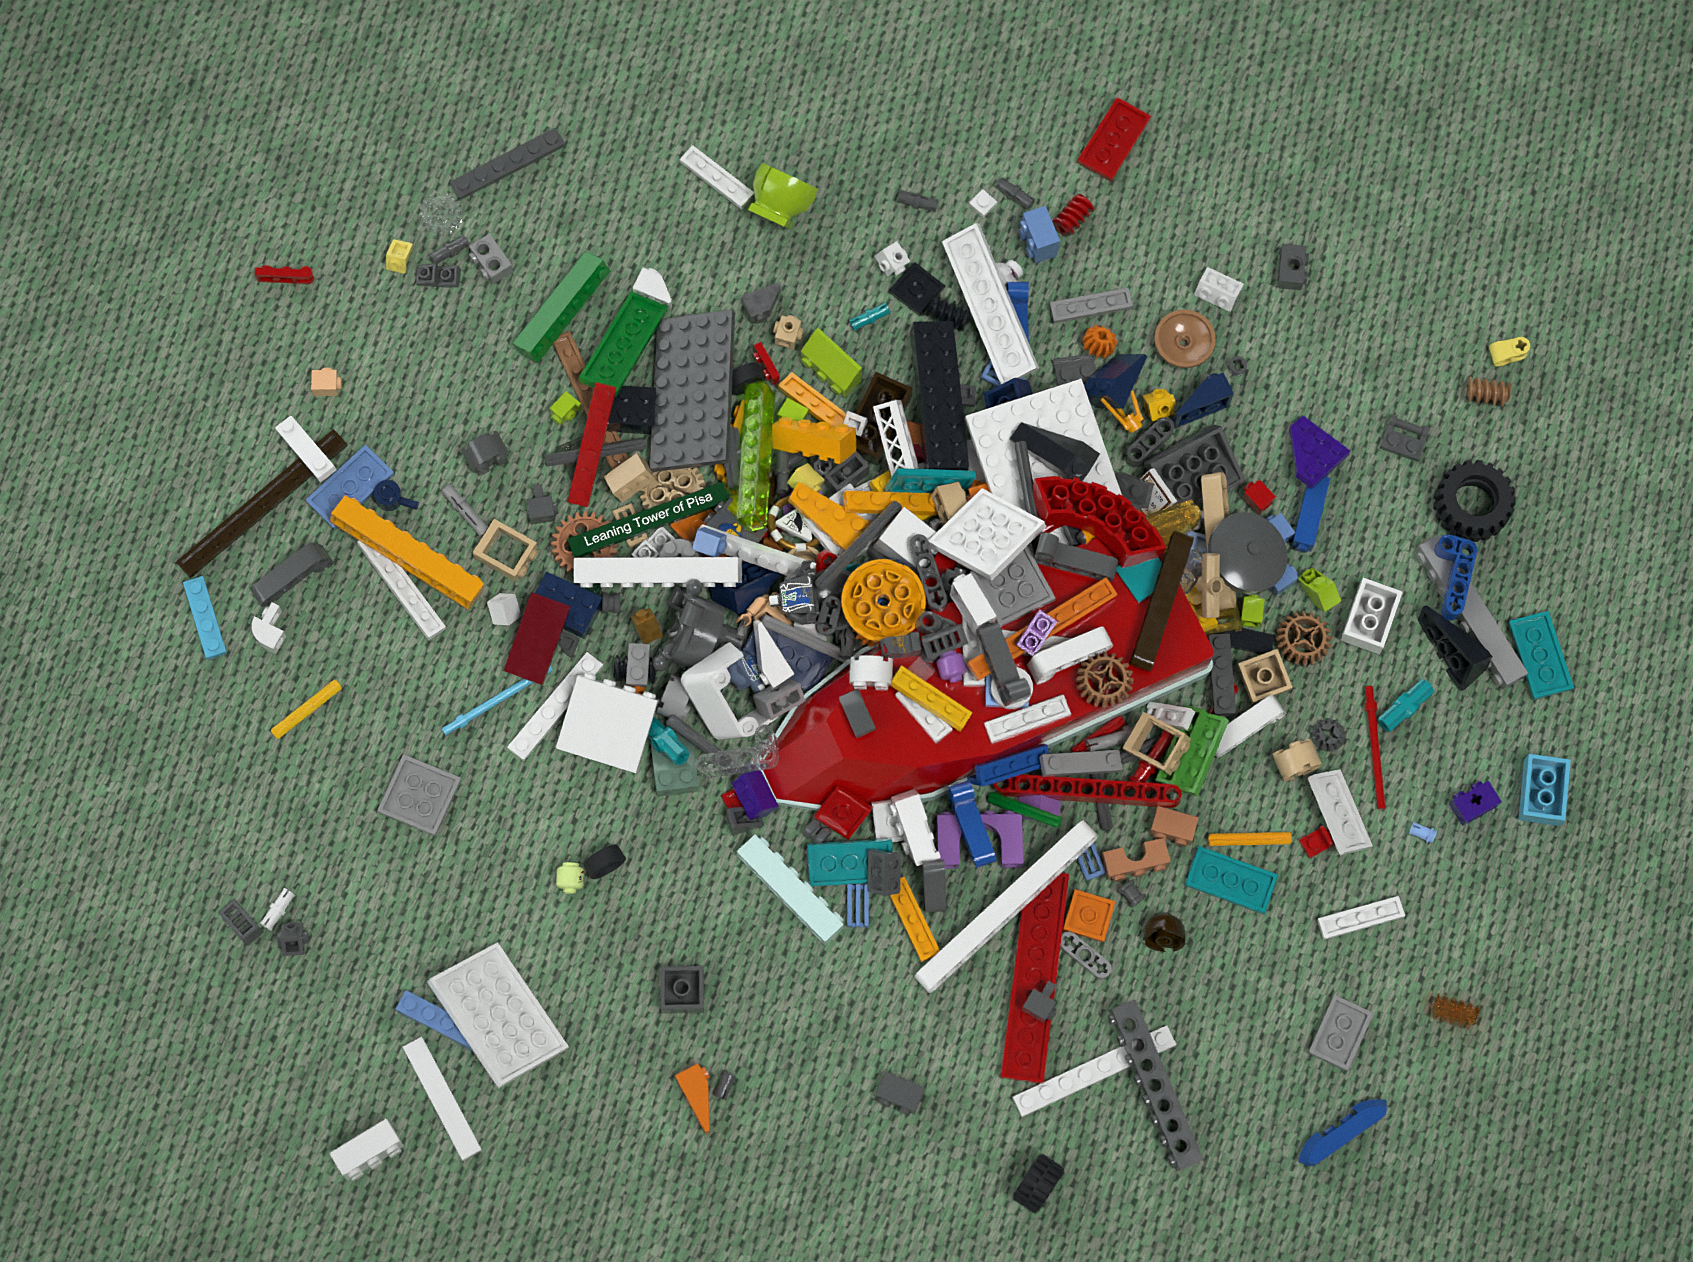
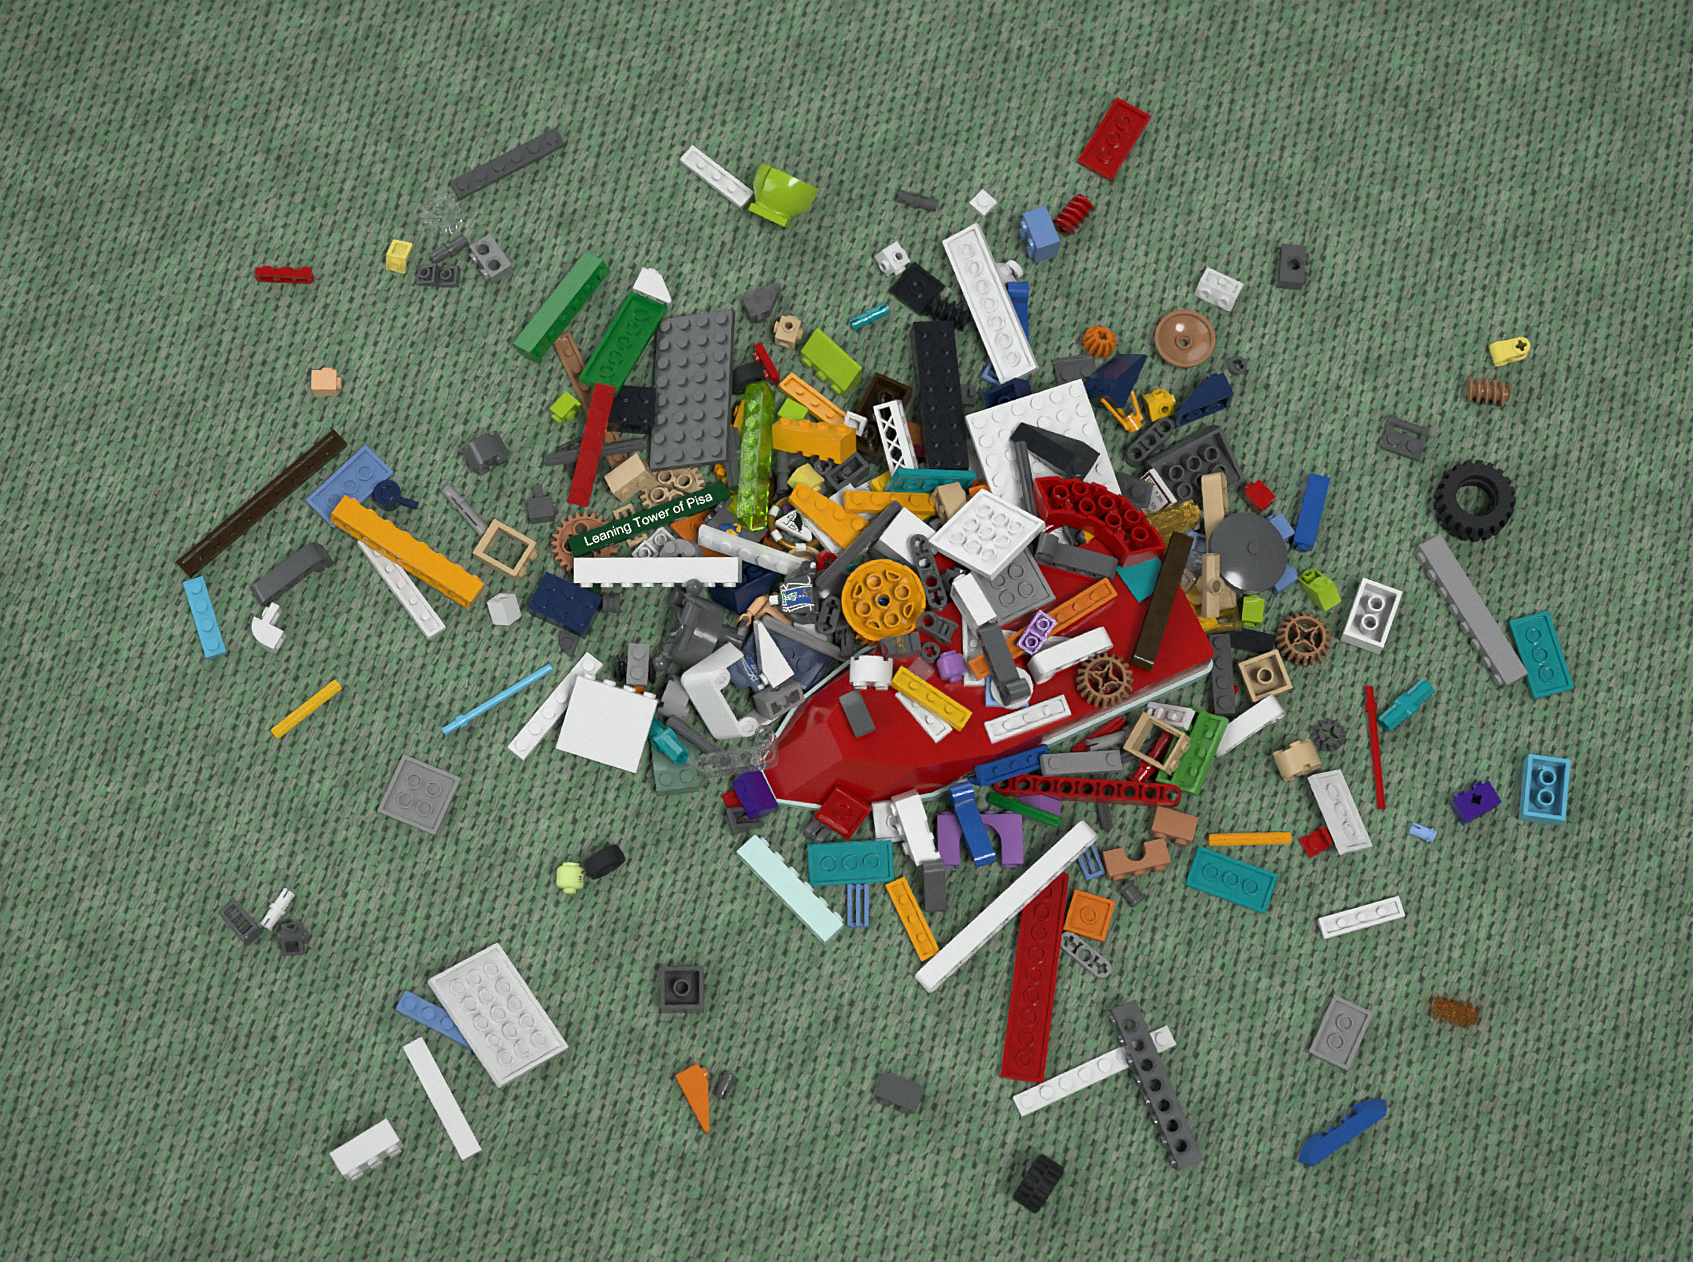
white plate [275,416,337,482] -> none
dark red tile [503,592,571,685] -> none
pearl gold slope [631,608,663,644] -> none
medium blue brick [692,527,727,557] -> none
dark grey bracket [868,849,901,896] -> none
dark grey slope [921,623,968,659] -> none
dark grey pin [996,177,1035,210] -> none
dark grey brick [1022,981,1057,1023] -> none
light grey plate [1049,287,1133,324] -> none
dark brown cylinder [1143,912,1186,952] -> none
dark purple plate [1289,416,1351,489] -> none
black wedge [1418,605,1493,691] -> none
blue beam [1434,534,1477,621] -> none

